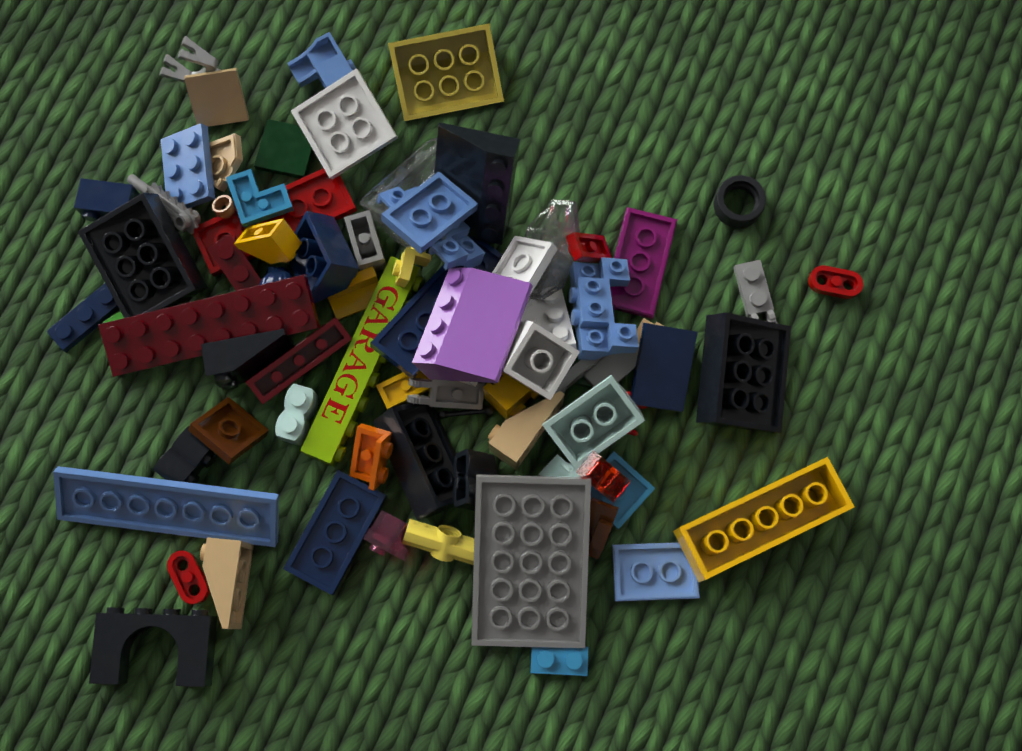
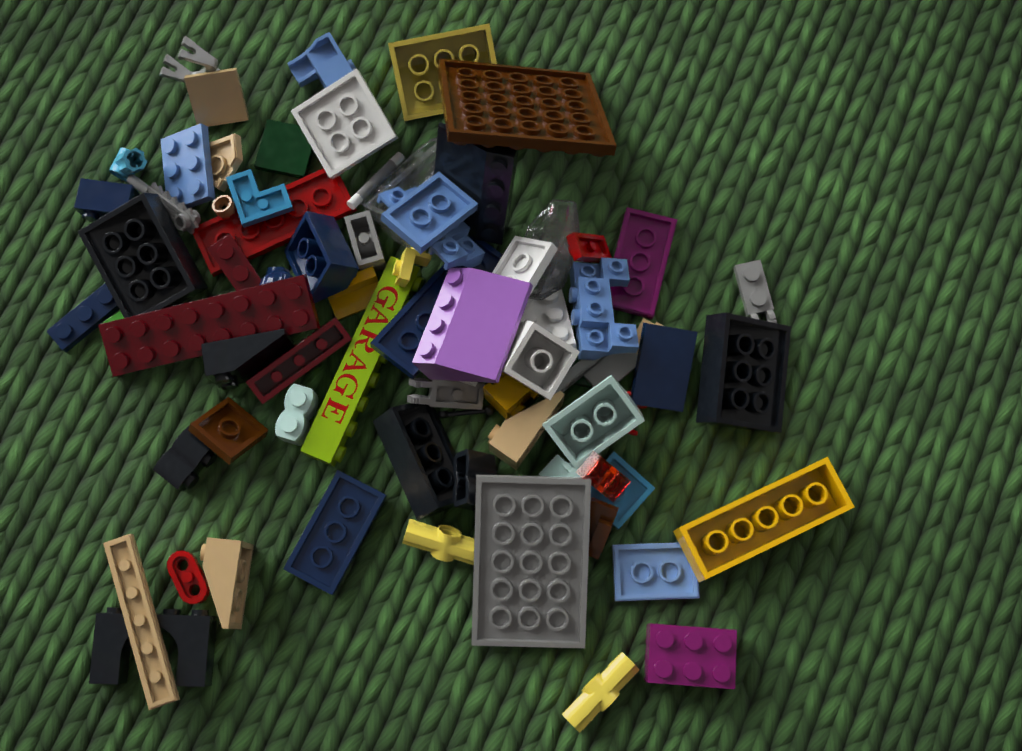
medium blue plate [53,466,279,547] -> none
yellow slope [234,218,302,264] -> none
orange bracket [349,423,393,491] -> none
clear pink brick [364,510,410,561] -> none
yellow plate [376,371,430,410] -> none
dark azure plate [530,647,588,676] -> none
black tyre [713,175,766,228] -> none
red plate [808,265,863,299] -> none
none -> tan tile [103,534,180,710]
none -> medium azure piece [109,147,147,181]
none -> light grey bar [346,152,405,210]
none -> reddish brown plate [438,59,617,157]
none -> light yellow piece [562,652,639,733]
none -> magenta brick [644,623,737,689]

